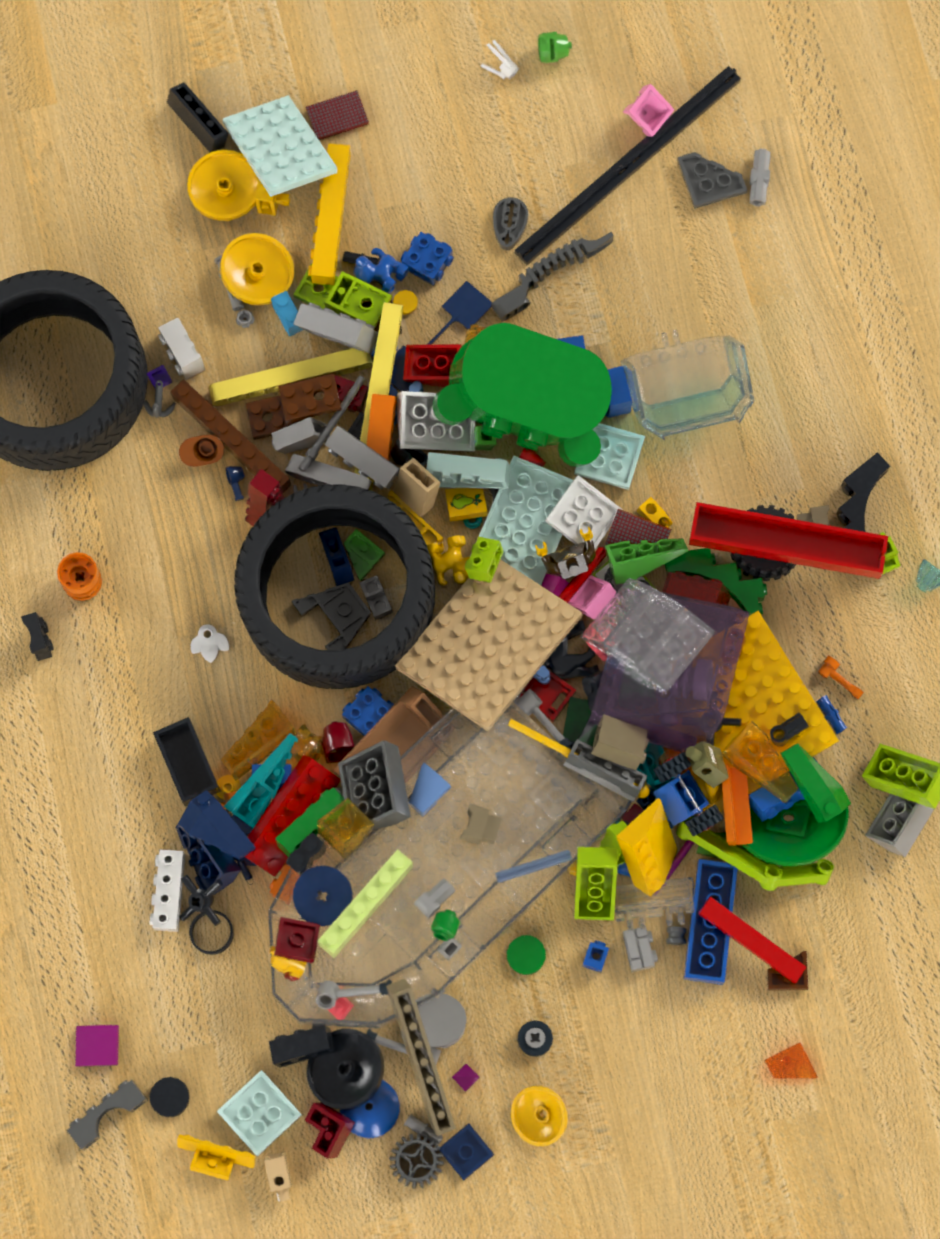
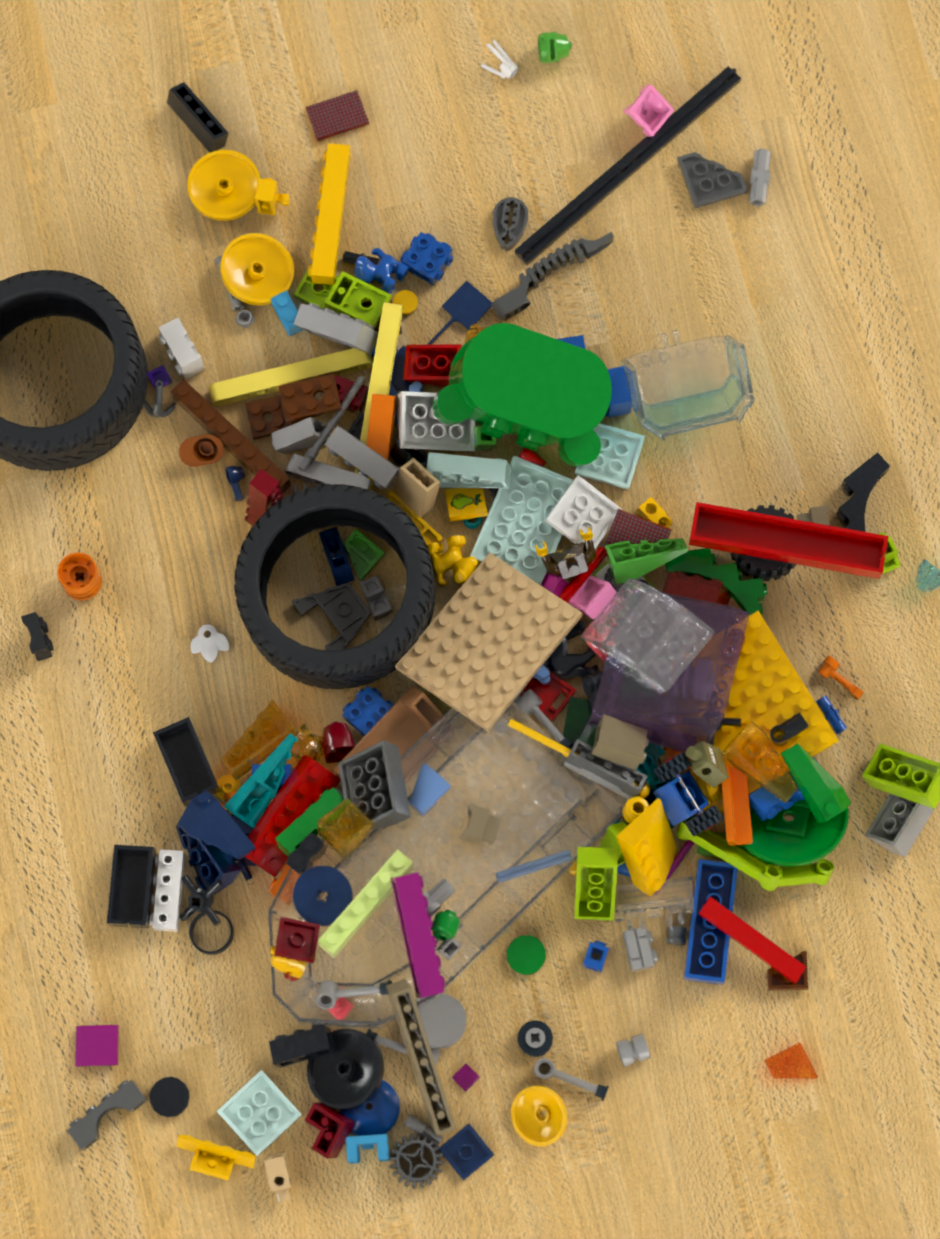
light aqua plate [223,95,337,197] -> none
lime brick [465,537,504,583] -> none
none -> black piece [107,845,156,928]
none -> dark azure panel [346,1134,390,1164]
none -> magenta brick [391,872,445,998]
none -> light grey piece [534,1058,609,1101]
none -> light grey wheel [616,1033,651,1067]
none -> yellow head [622,796,649,823]

